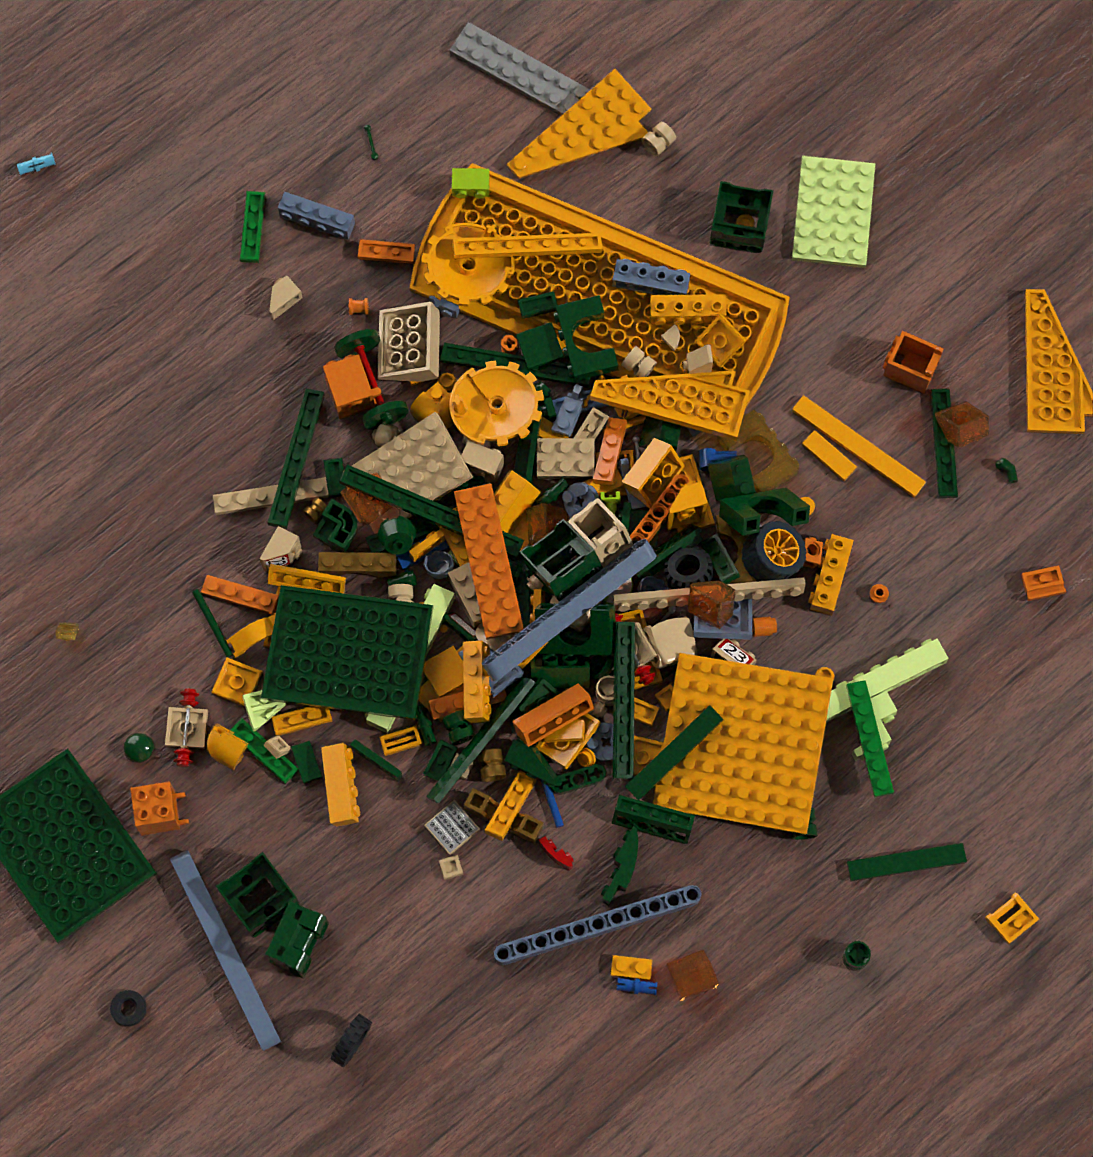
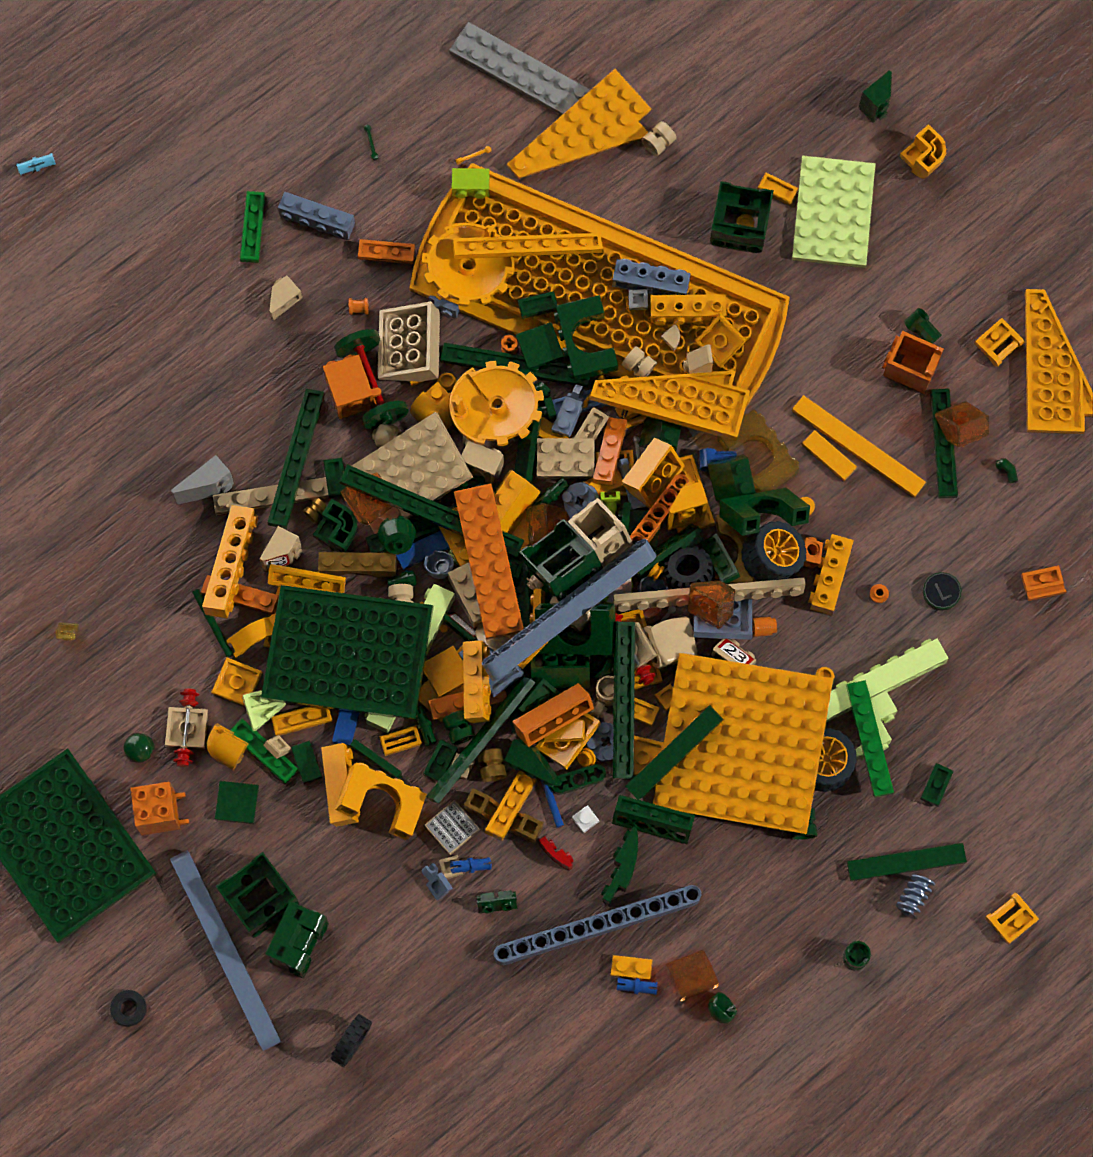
light orange plate [409,529,445,562] -> none
none -> light grey slope [171,455,234,505]
none -> light orange brick [202,505,258,619]
none -> dark green tile [215,781,259,824]
none -> blue tile [332,710,360,747]
none -> light orange arch [335,763,427,840]
none -> sand blue plate [421,863,453,900]
none -> blue pin [450,857,492,874]
none -> light orange hinge [455,146,491,165]
none -> dark green hinge [476,890,518,914]
none -> white plate [572,805,599,834]
none -> light grey plate [628,290,648,310]
none -> light orange bush [647,563,665,581]
none -> dark green hair [708,992,737,1023]
none -> light orange tile [757,173,799,206]
none -> wheel [815,728,857,792]
none -> dark green slope [859,70,892,123]
none -> sand blue piece [896,874,935,919]
none -> light orange brick [900,124,946,179]
none -> dark green piece [904,308,942,344]
none -> dark green plate [920,763,954,807]
none -> black tile [923,572,962,611]
none -> light orange plate [974,318,1025,367]

